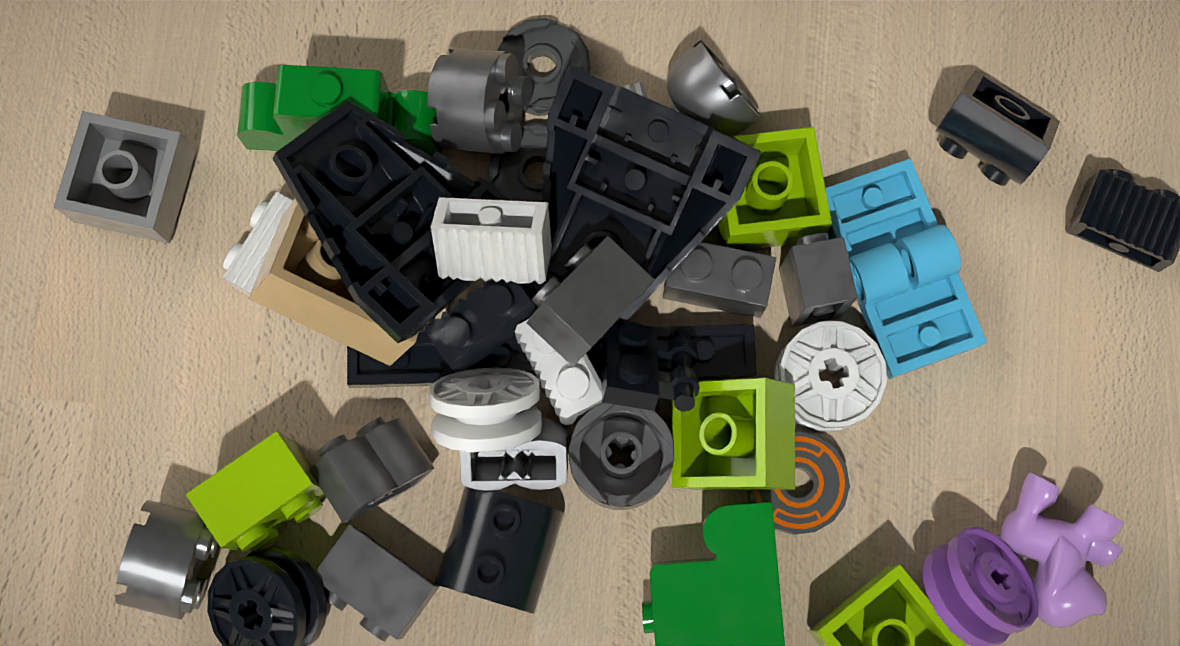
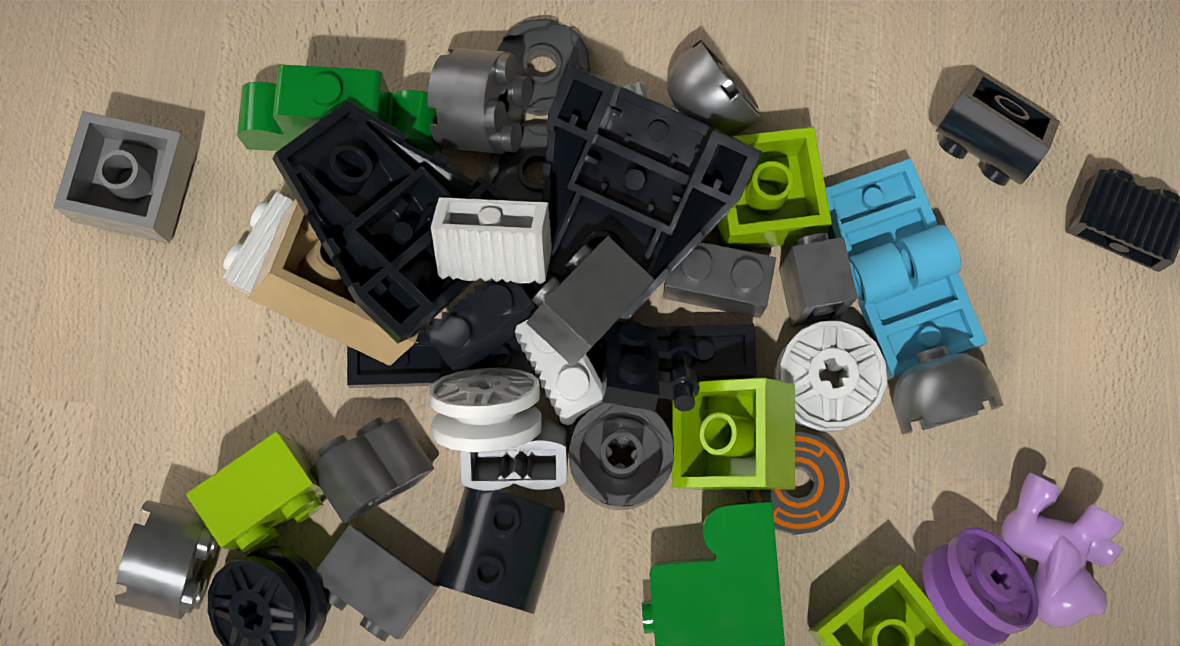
none -> flat silver cylinder [893,346,1004,435]

